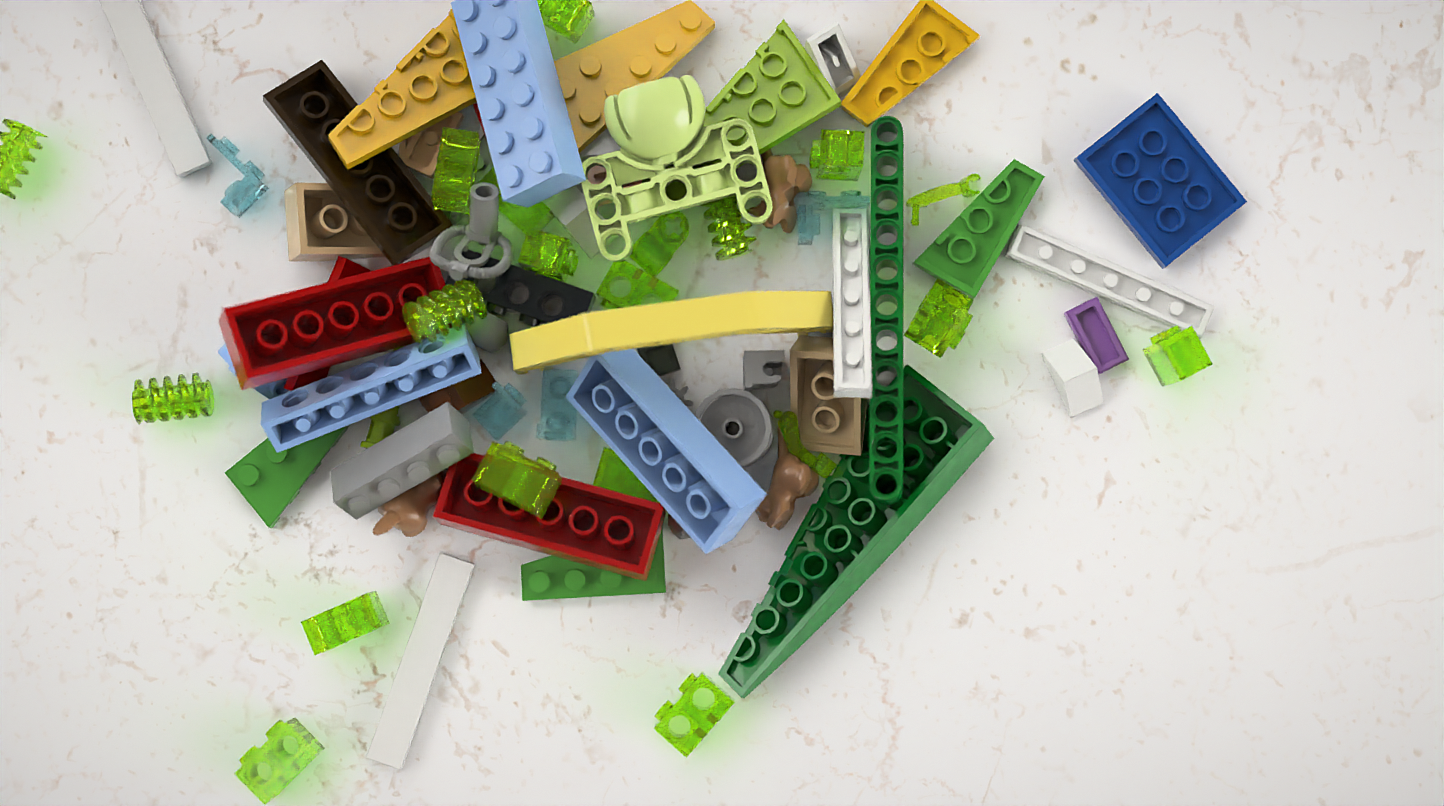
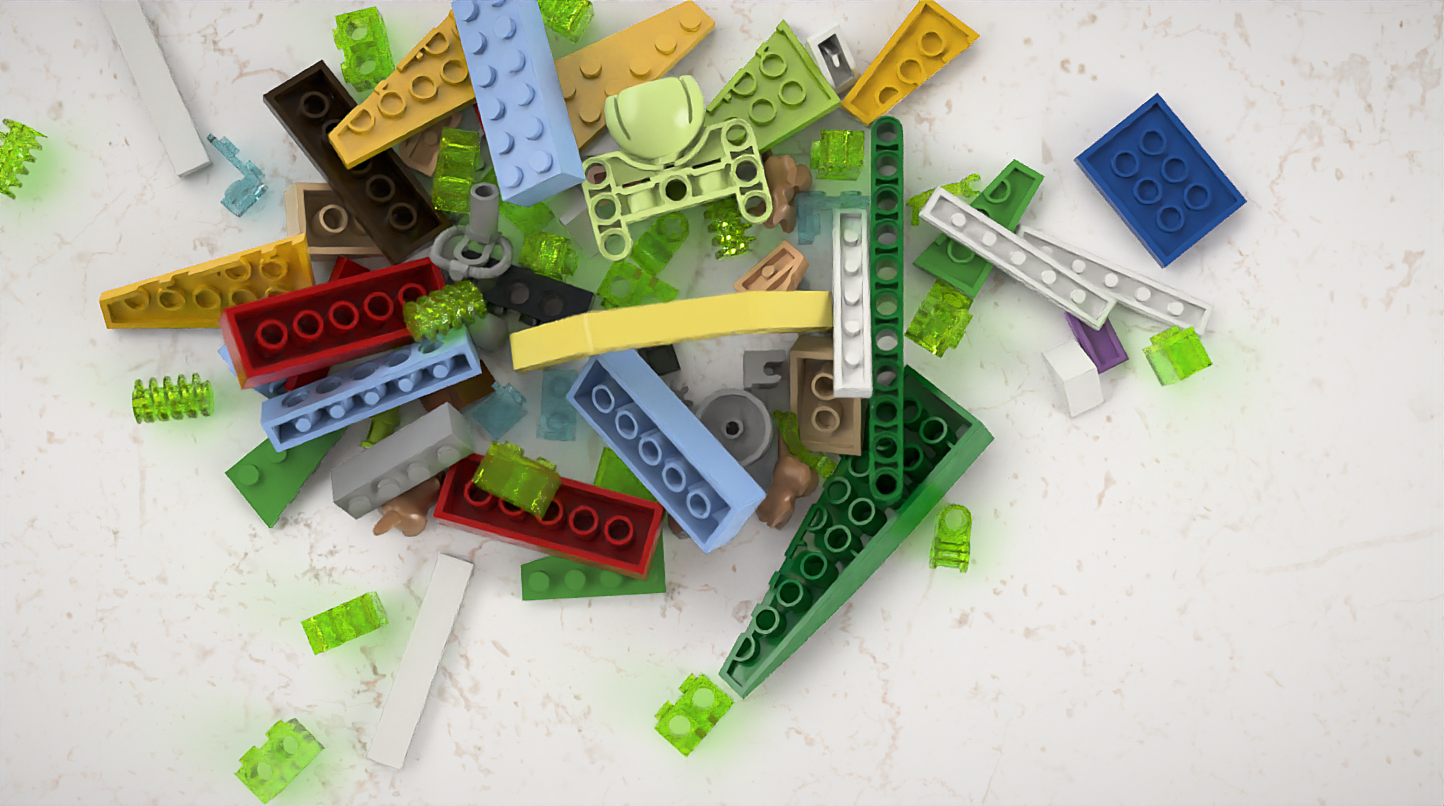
none -> yellow wing [99,233,316,329]
none -> clear neon green brick [332,6,395,93]
none -> light nougat wing [732,240,810,293]
none -> white tile [918,186,1118,331]
none -> clear neon green piece [929,503,972,573]

